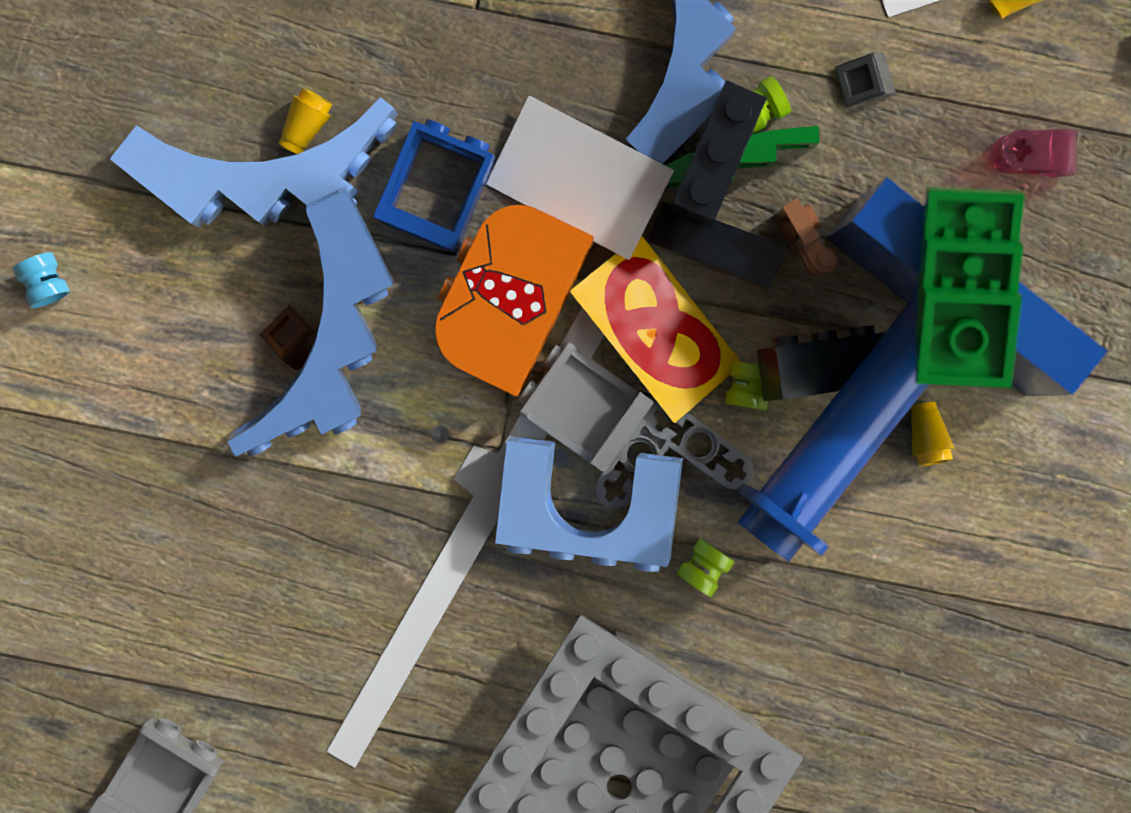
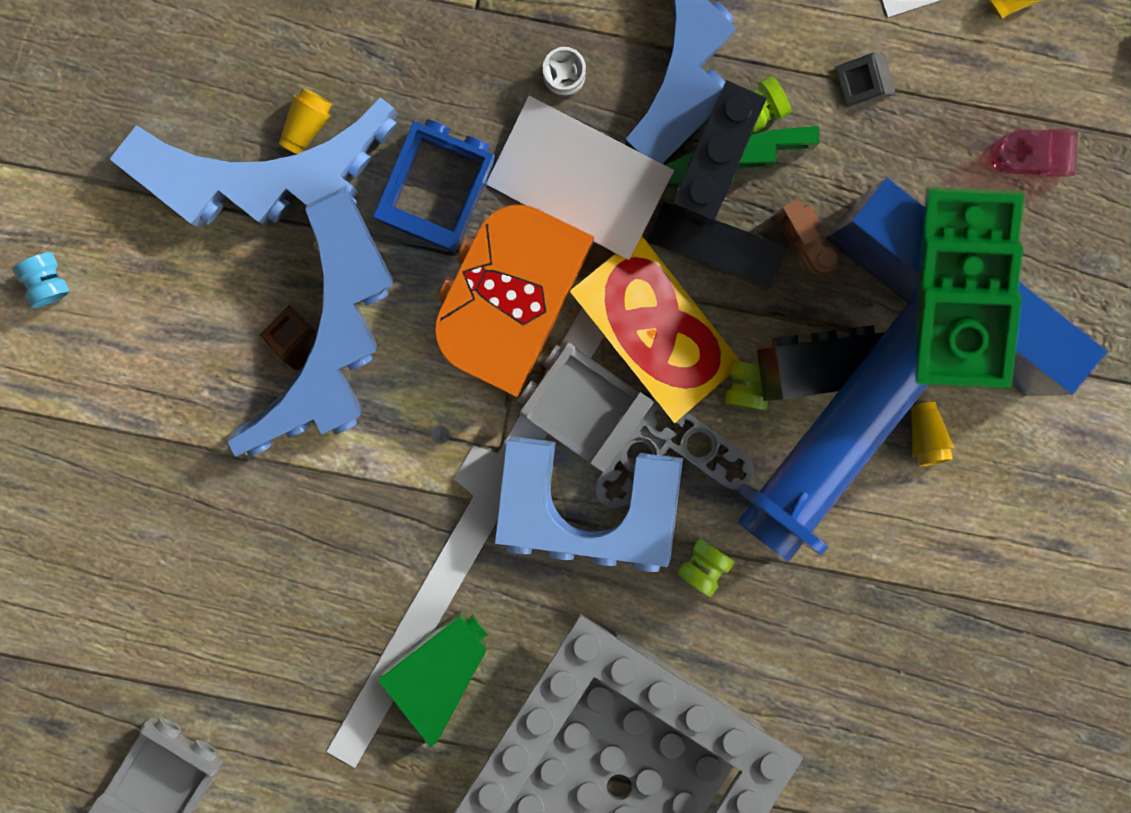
none -> green slope [377,610,488,748]
none -> white wheel [543,47,586,97]

